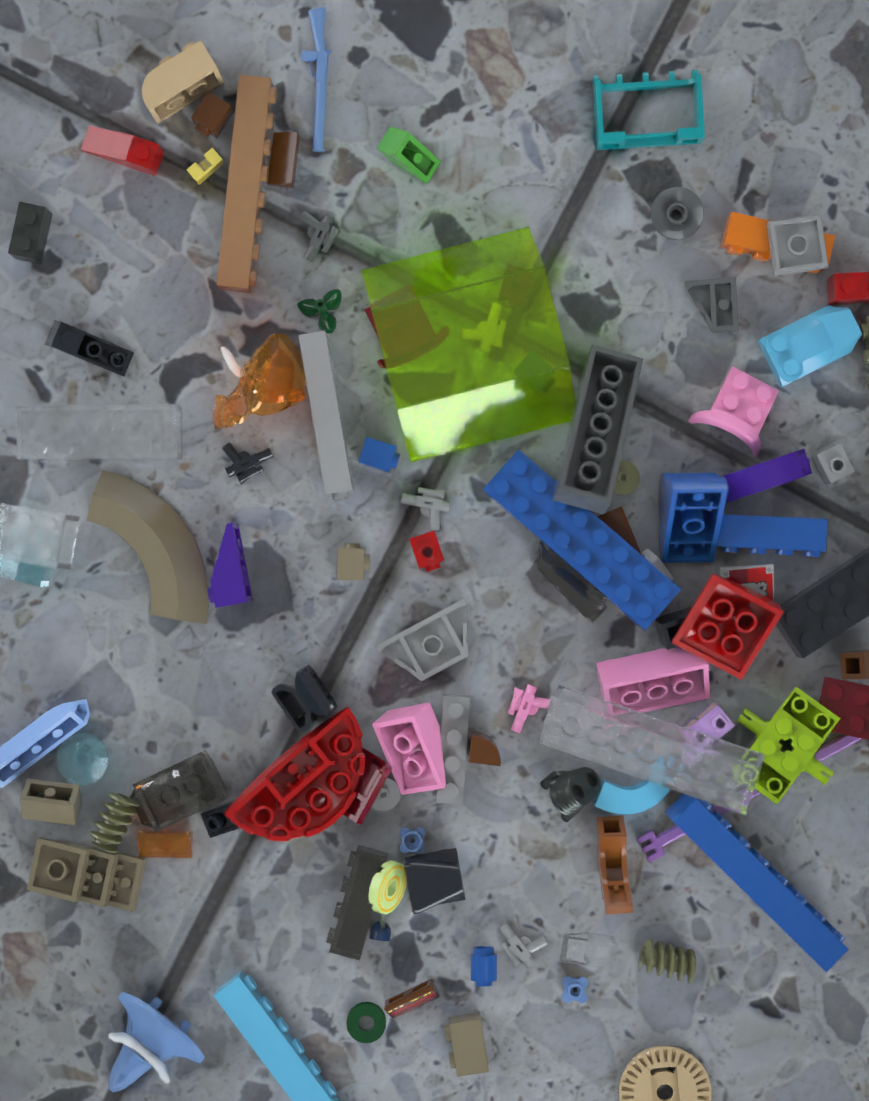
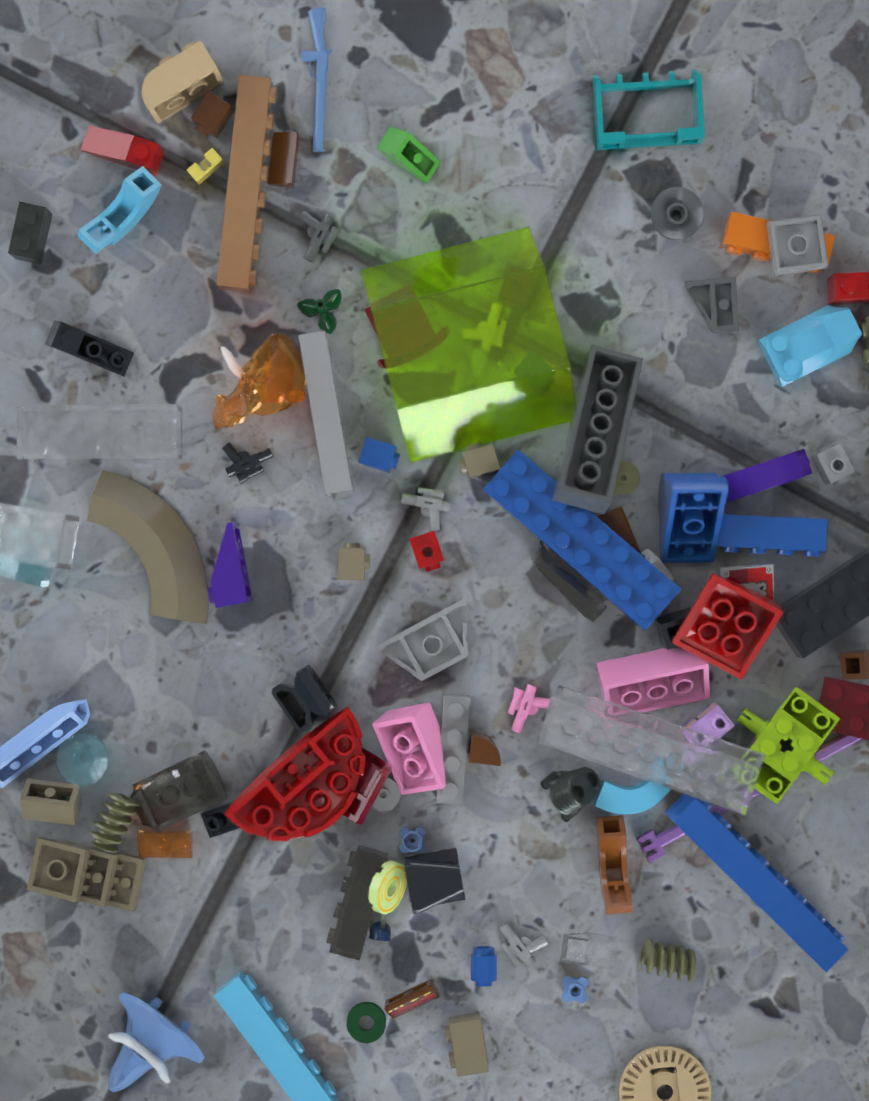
bright pink piece [688,366,779,458] -> none
none -> medium azure arch [77,166,162,254]
none -> dark tan brick [459,442,500,479]

